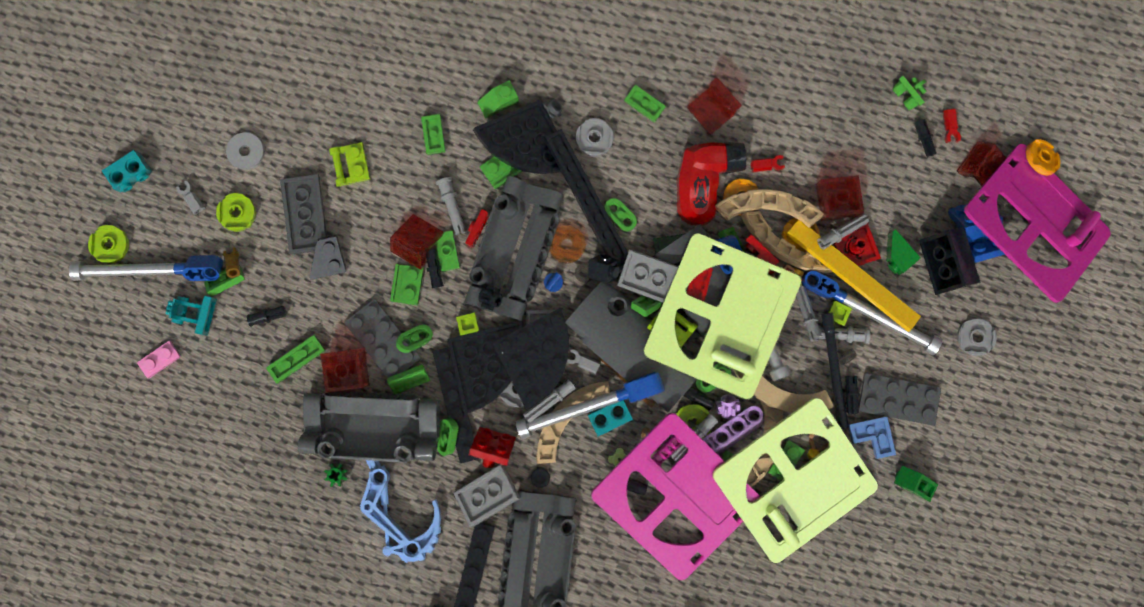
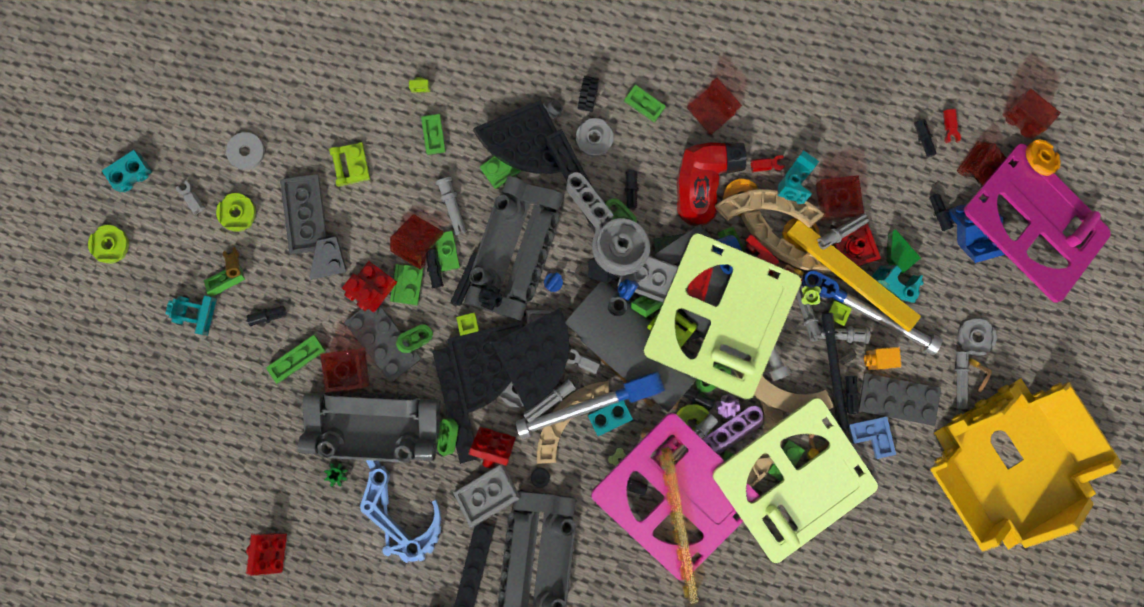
piece [69,255,224,281] -> none
bright pink plate [137,341,181,378] -> none
bright green plate [387,364,430,394] -> none
red plate [465,209,489,248] -> none
bright green slope [477,80,519,119] -> none
clear orange tile [549,225,586,264] -> none
bright green hips [892,75,927,110] -> none
green slope [894,466,938,502] -> none
black brick [919,227,981,295] -> none
none -> red plate [246,533,287,576]
none -> red plate [342,261,397,312]
none -> lime plate [409,77,430,93]
none -> black axle [451,252,477,306]
none -> light grey beam [566,172,650,275]
none -> black tyre [577,75,599,112]
none -> blue plate [618,279,639,300]
none -> black axle [624,170,639,209]
none -> clear yellow plate [659,447,699,605]
none -> teal tile [778,150,819,204]
none -> lime plate [801,286,821,305]
none -> light orange brick [864,347,902,370]
none -> teal tile [871,265,924,303]
none -> black axle [929,193,954,232]
none -> yellow panel [930,378,1122,551]
none -> light grey axle [954,352,971,409]
none -> medium nougat piece [969,358,992,393]
none -> clear red brick [1003,88,1061,139]

